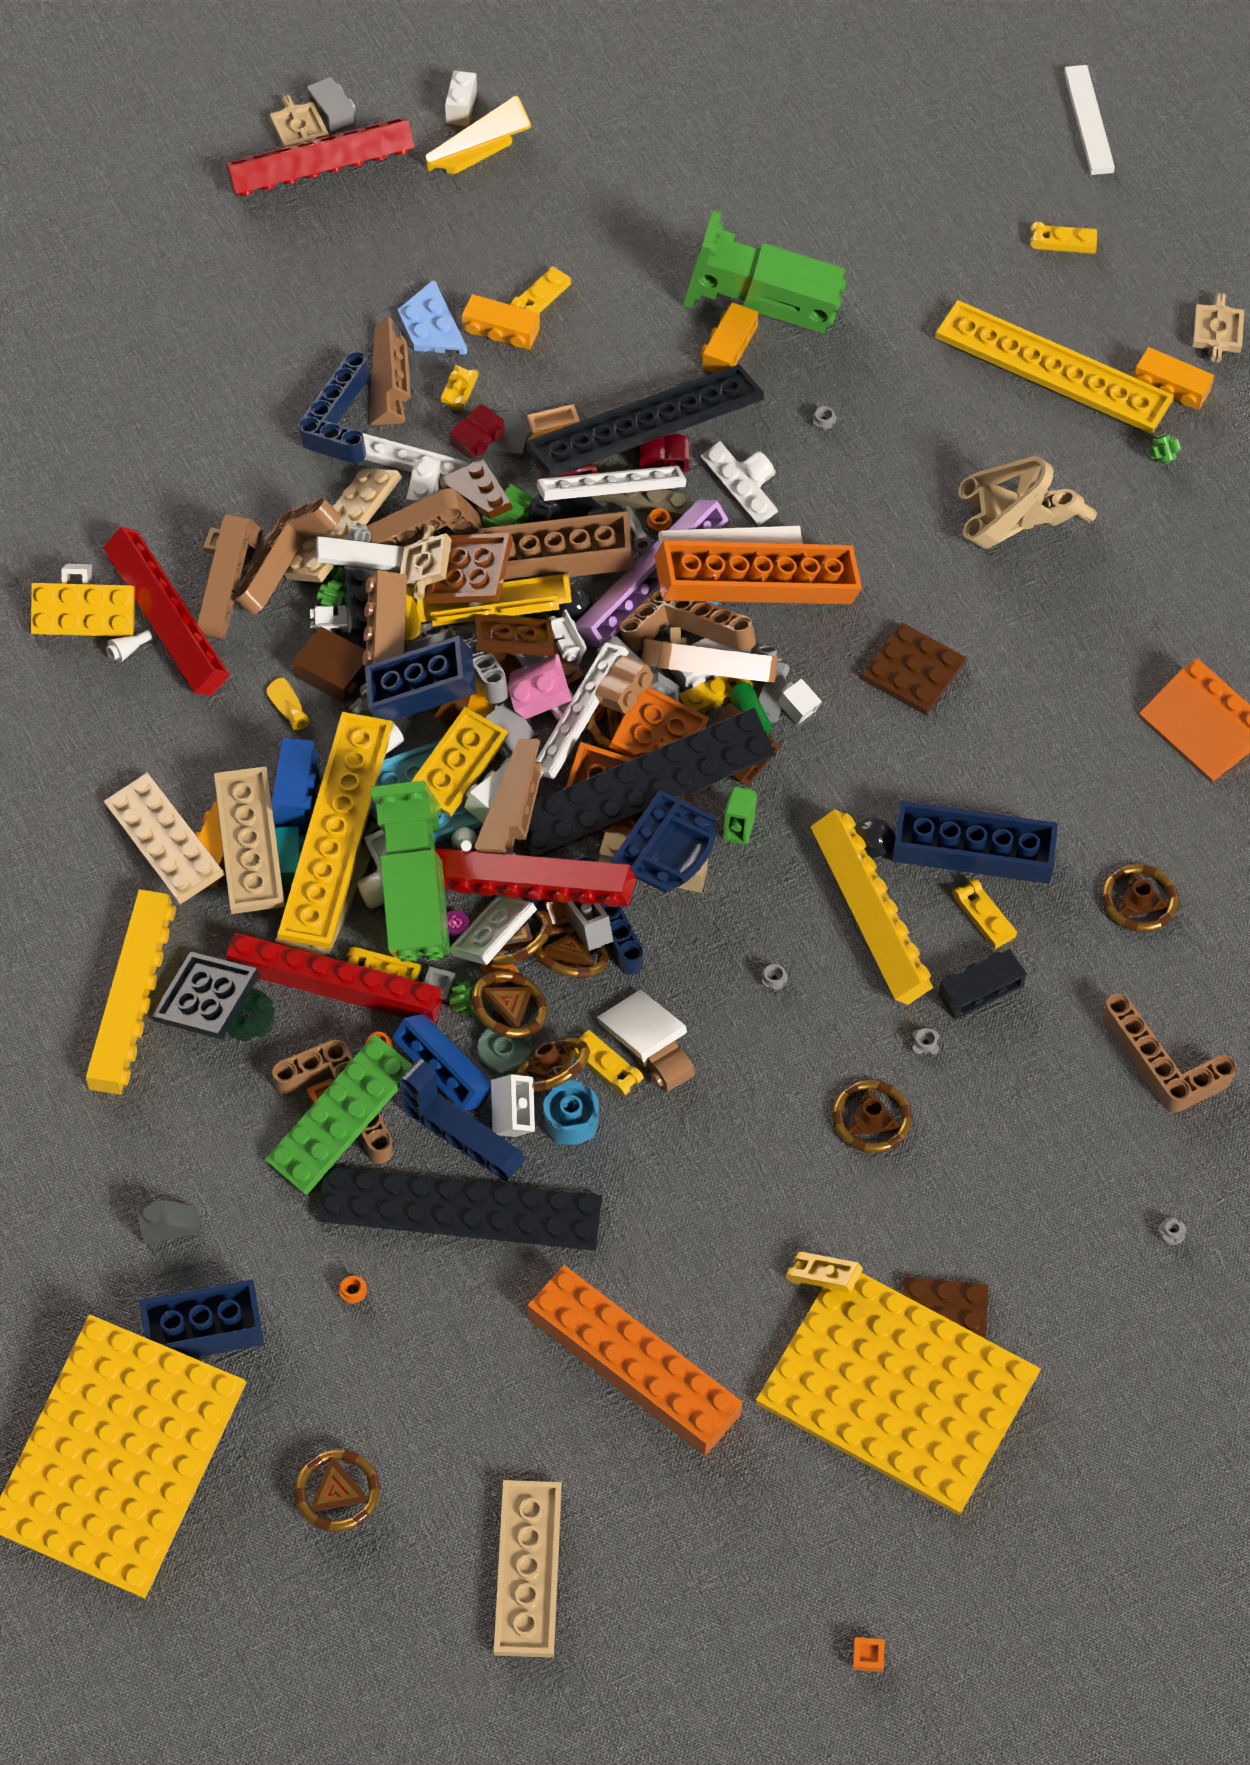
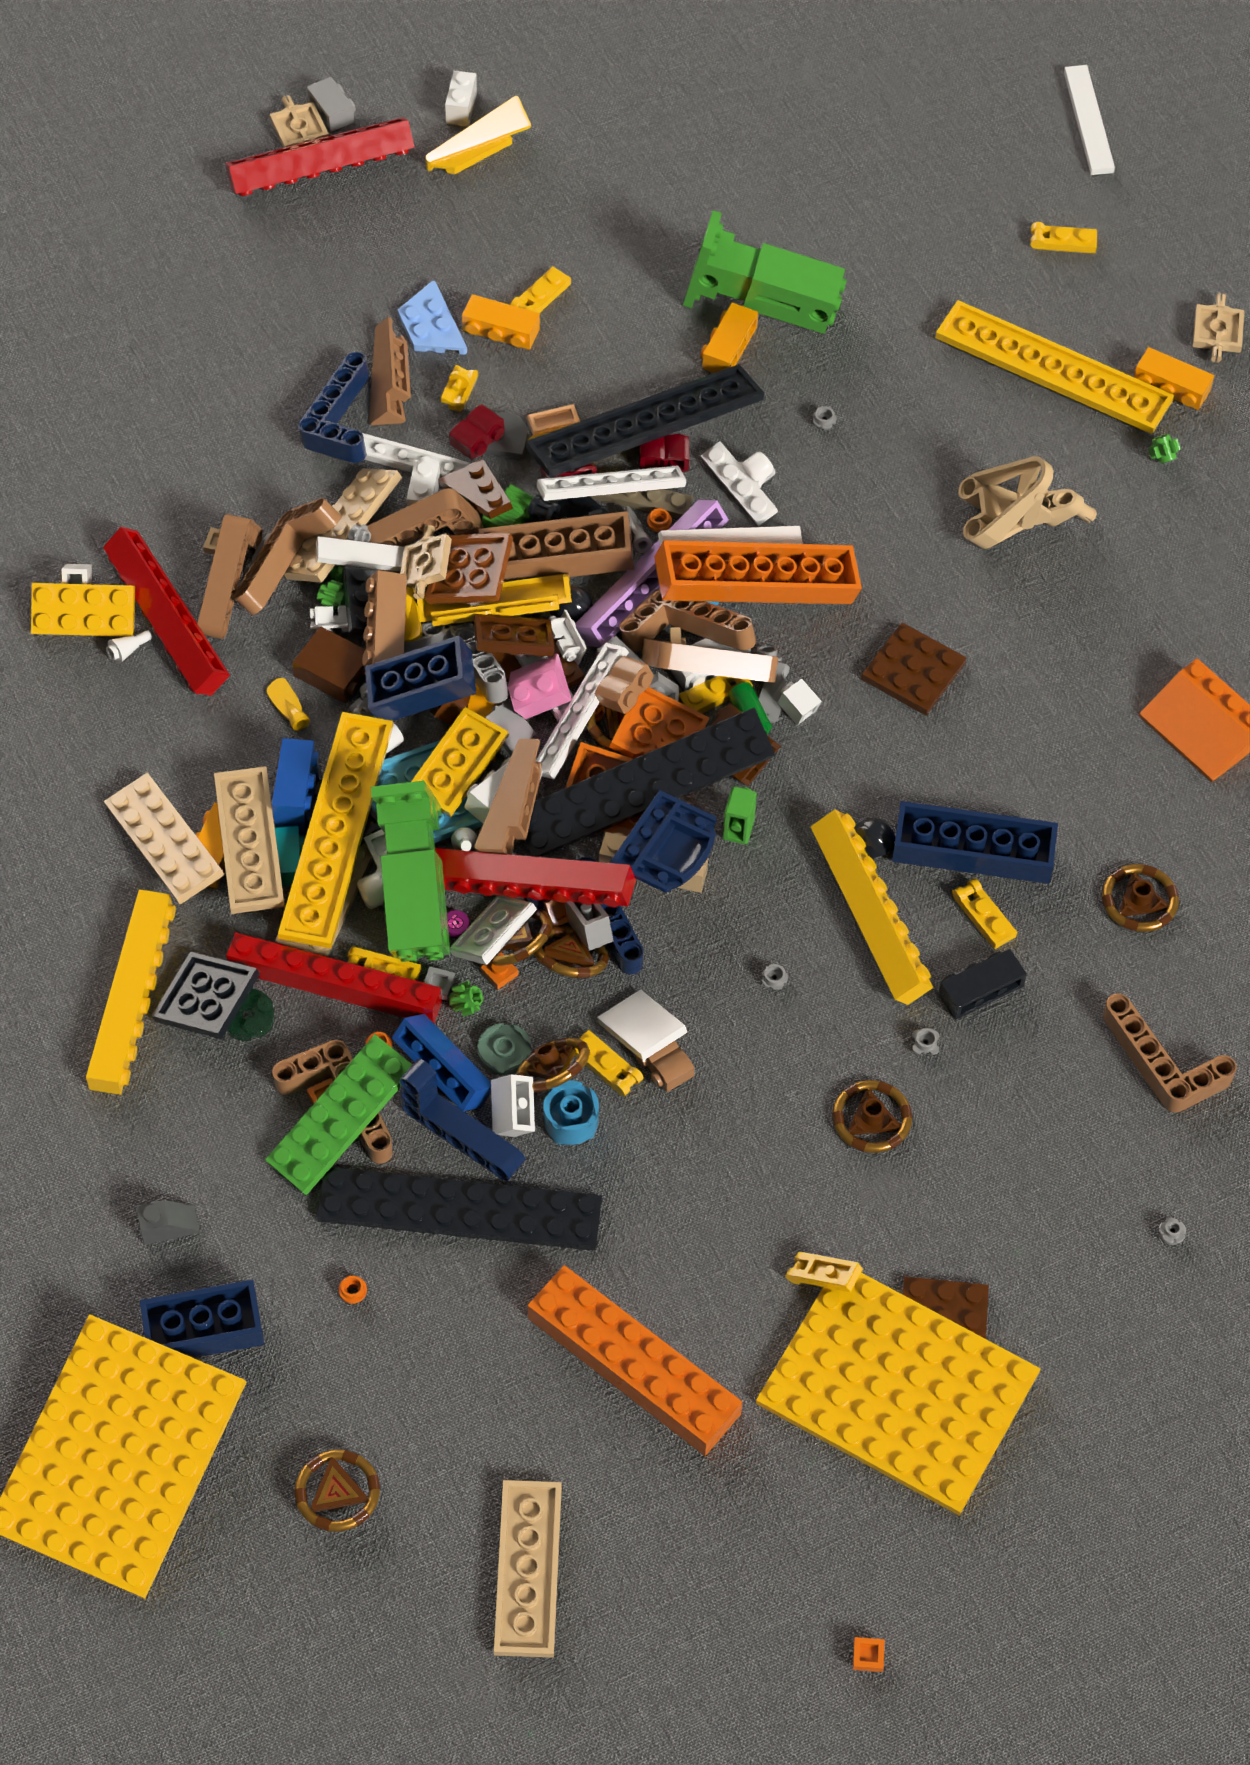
piece [471,970,548,1038] -> none

